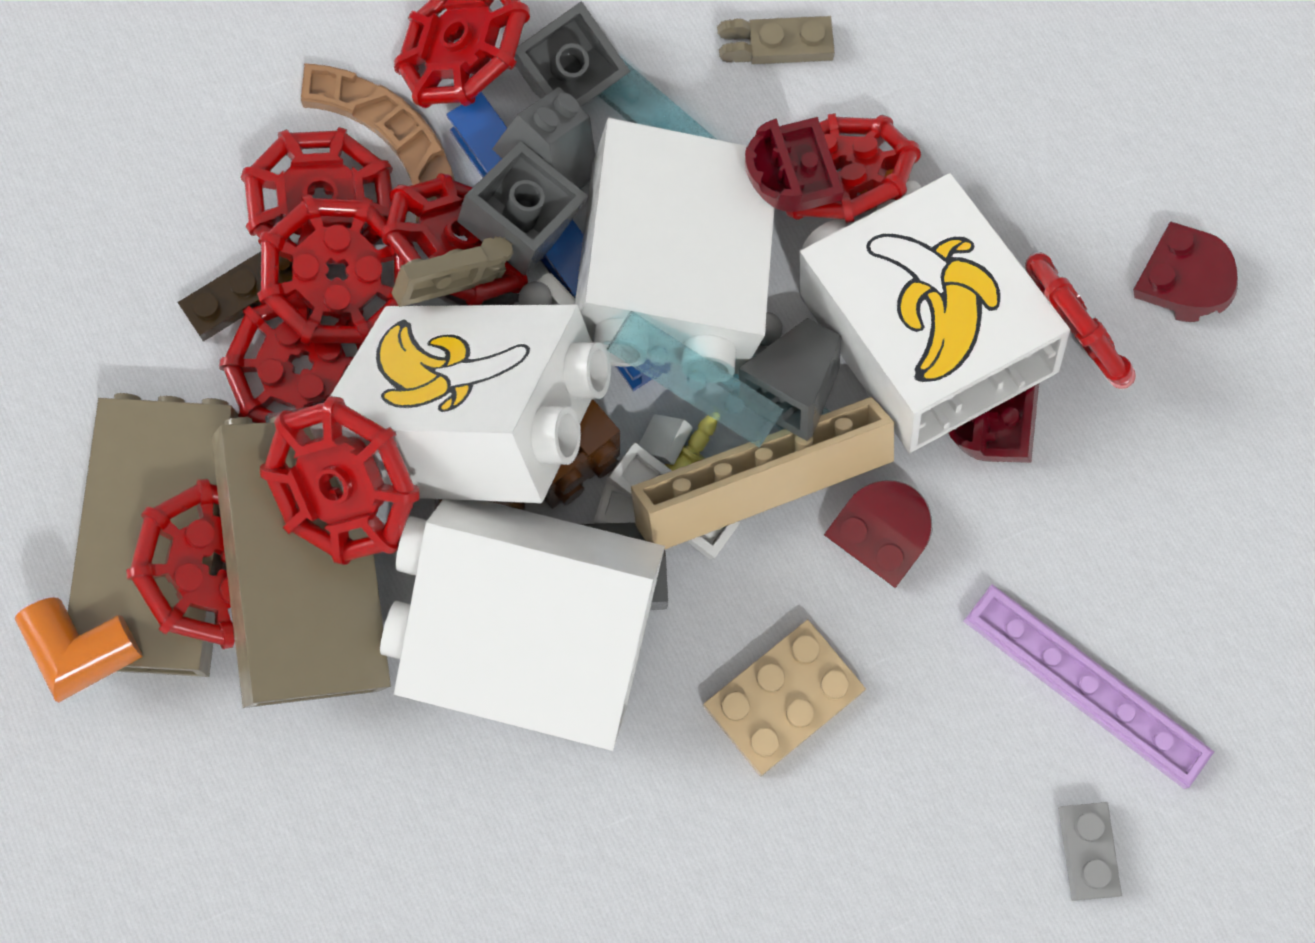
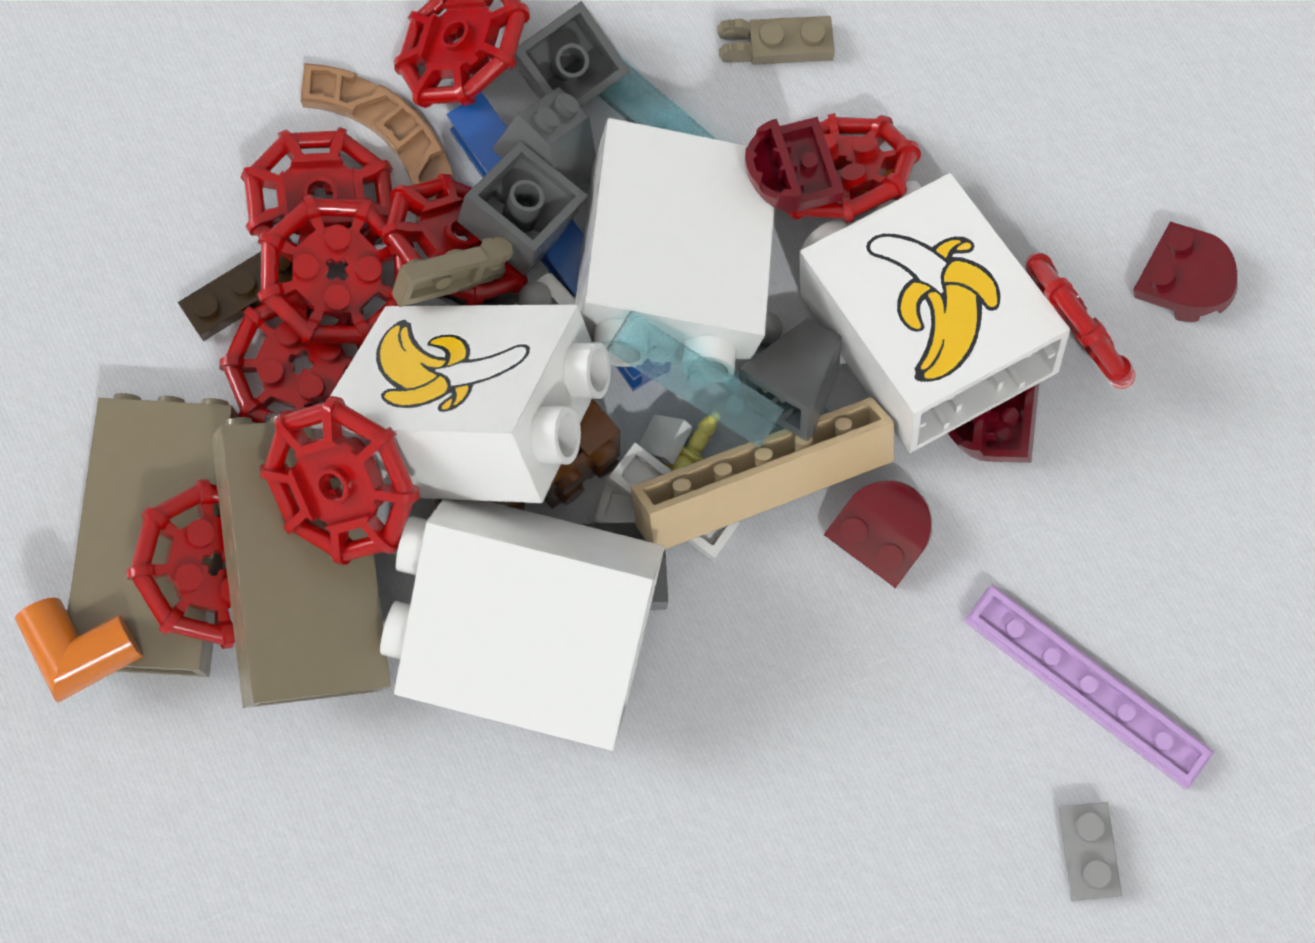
tan plate [703,619,866,777] -> none

